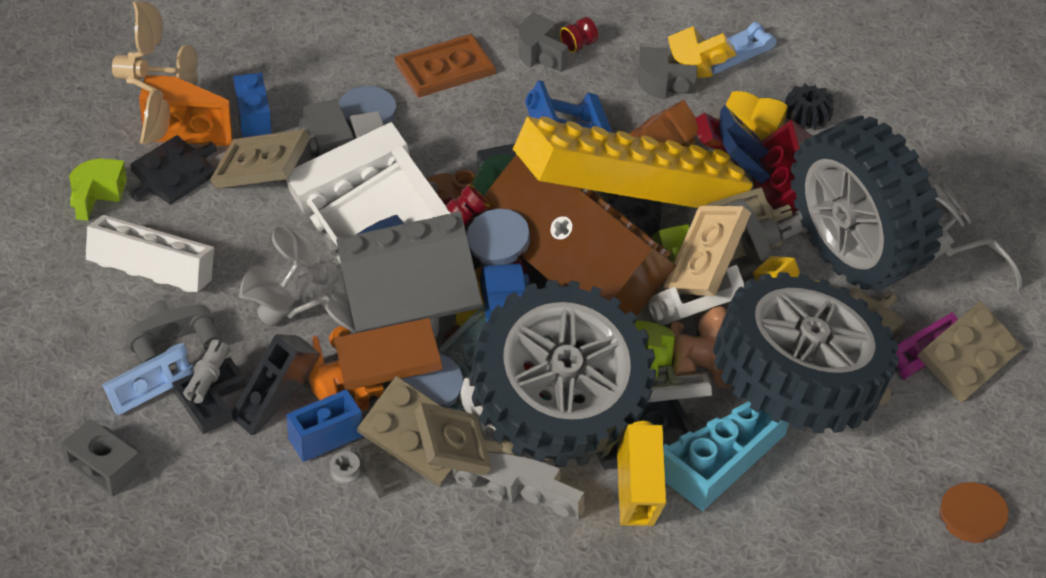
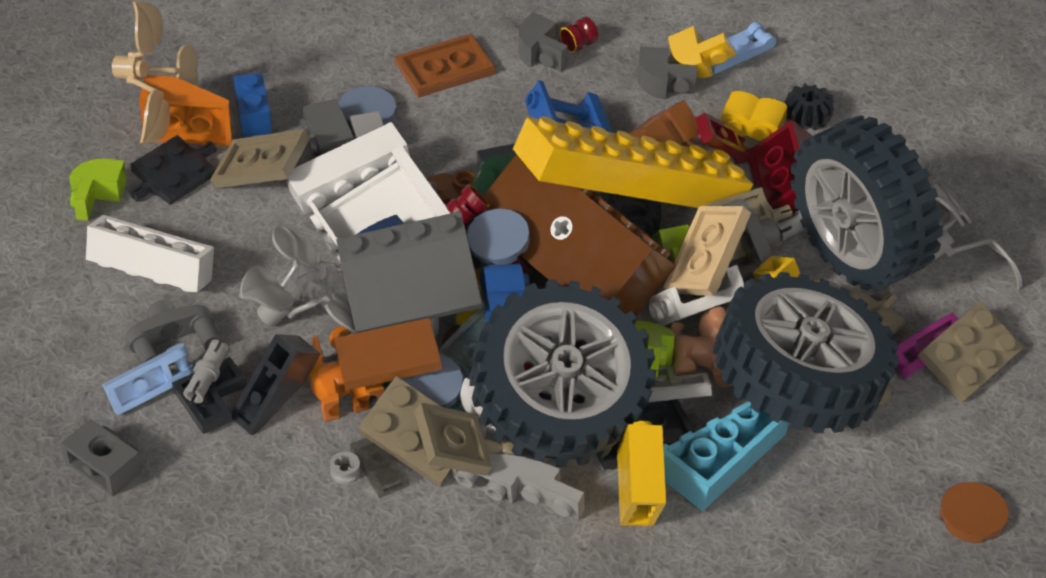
blue brick [286,389,363,462] -> none
dark blue slope [719,105,770,184] -> none

